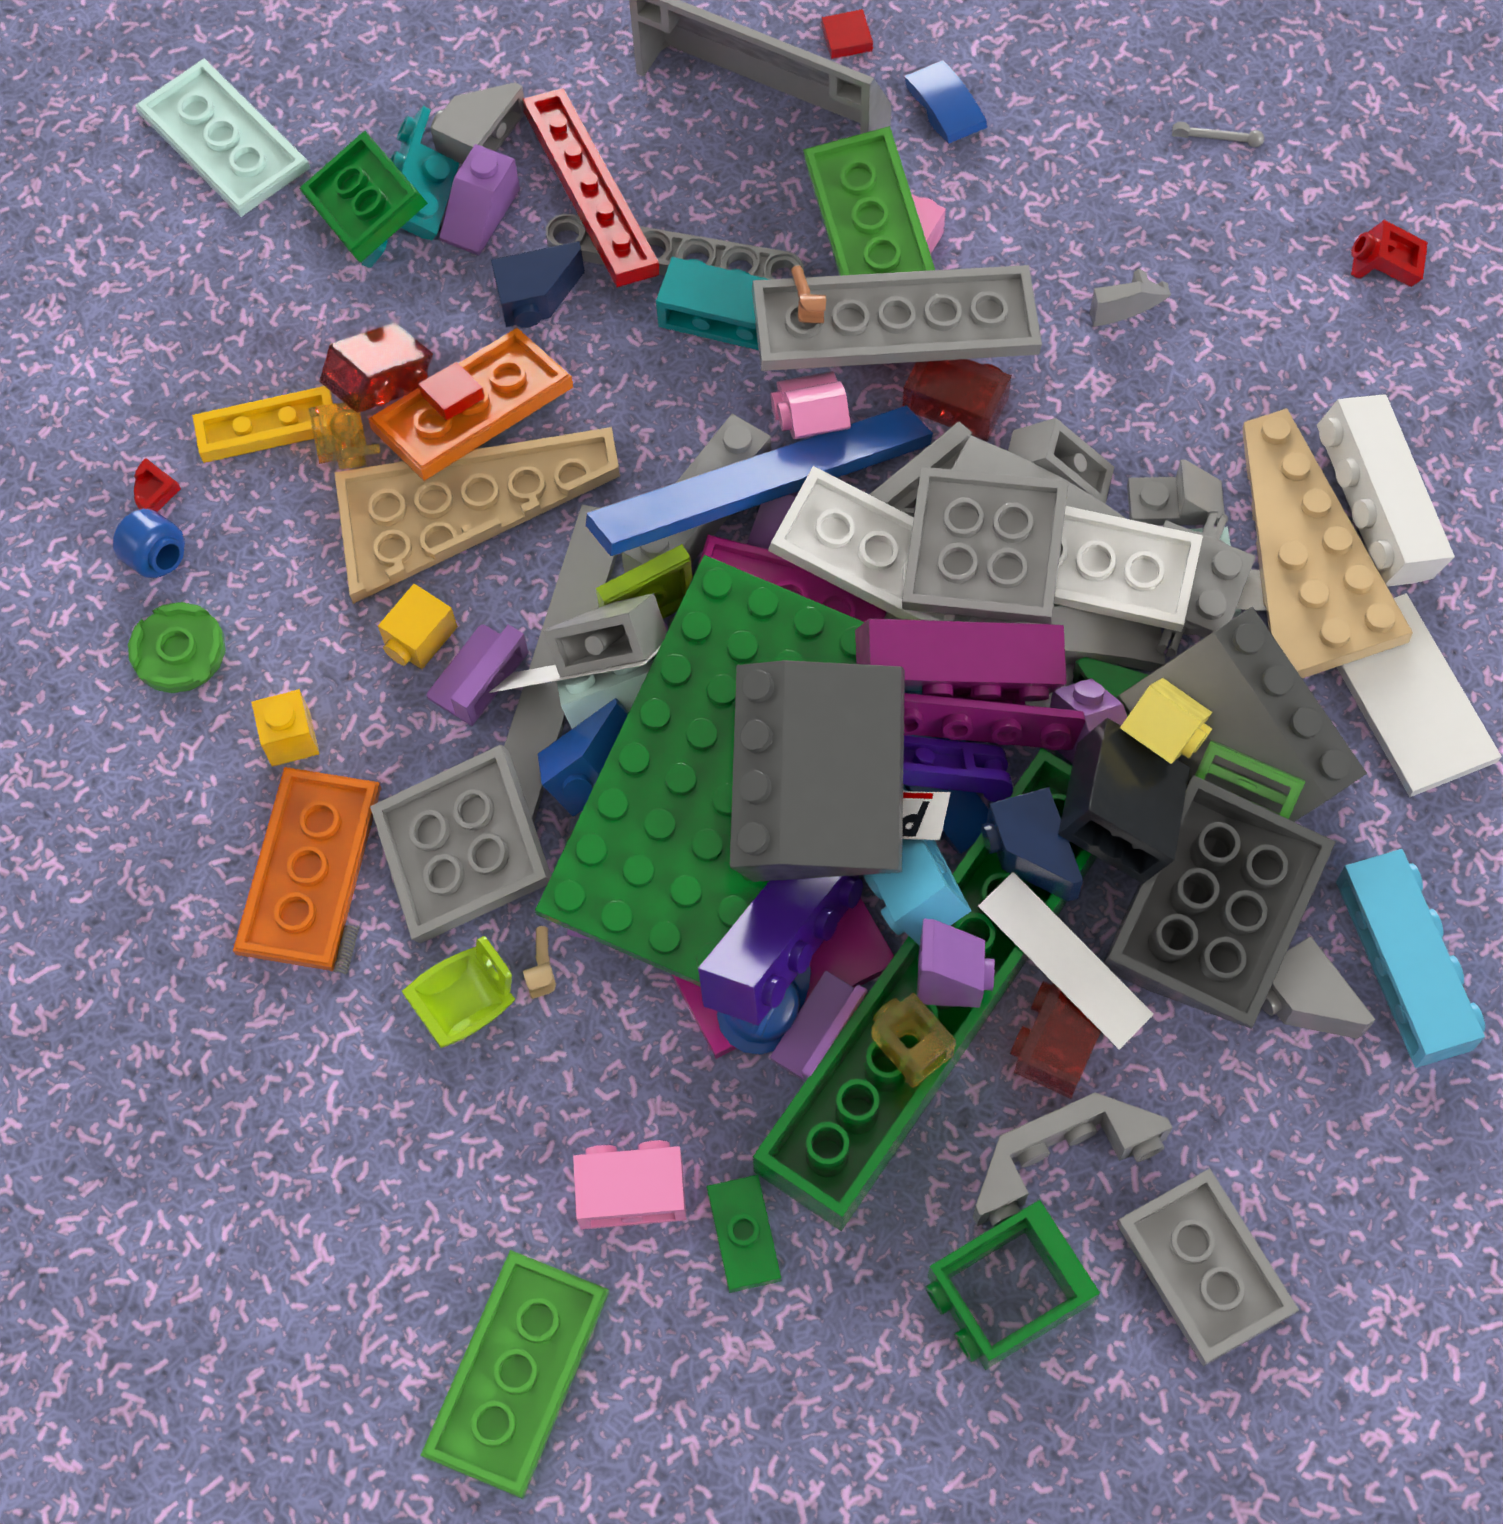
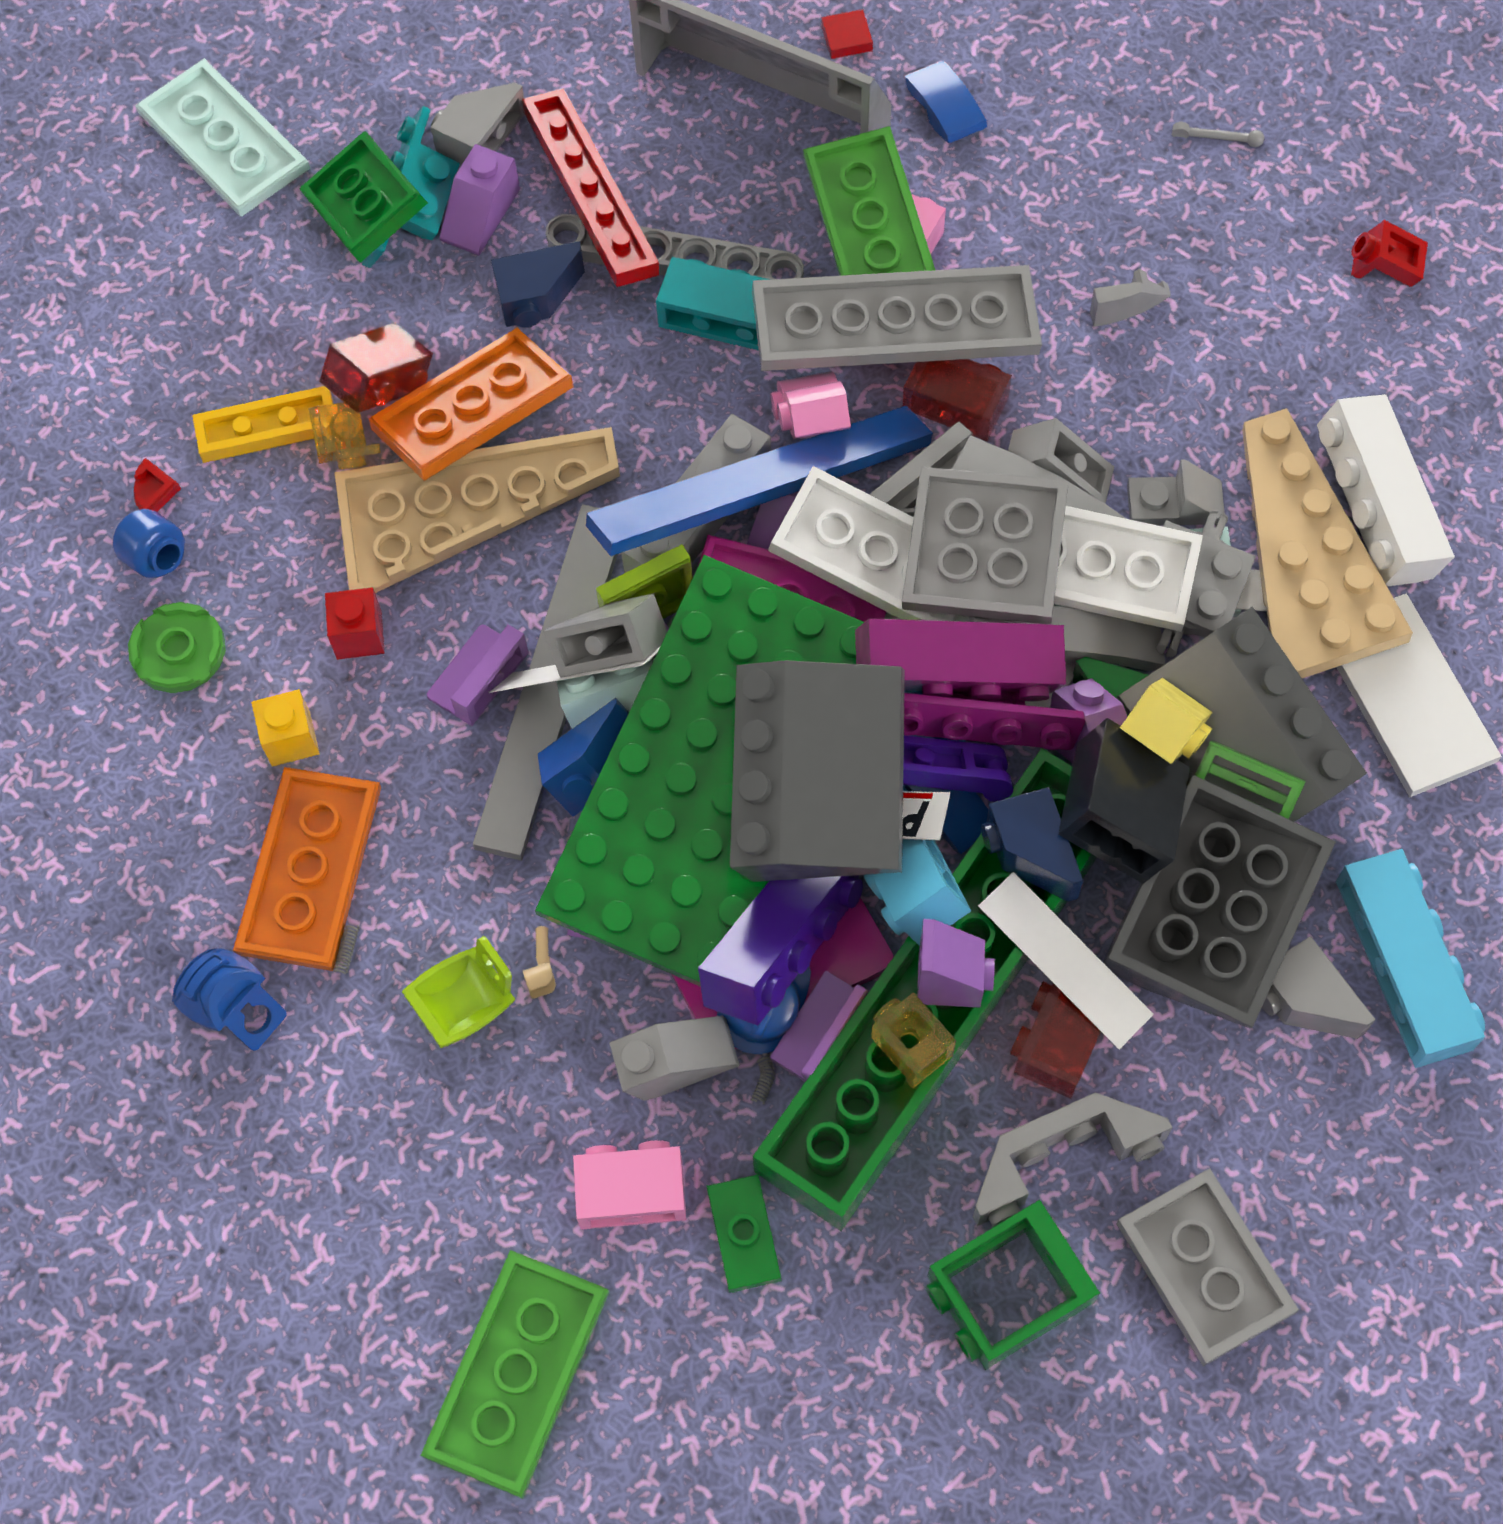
light grey plate [370,744,551,944] -> none
yellow brick [378,583,458,669] -> none
tile [418,362,485,421] -> none
nougat hand [791,266,826,324] -> none
none -> blue piece [172,948,287,1051]
none -> red brick [325,587,385,660]
none -> light grey slope [609,1016,740,1101]
none -> light grey leg [750,1053,775,1104]

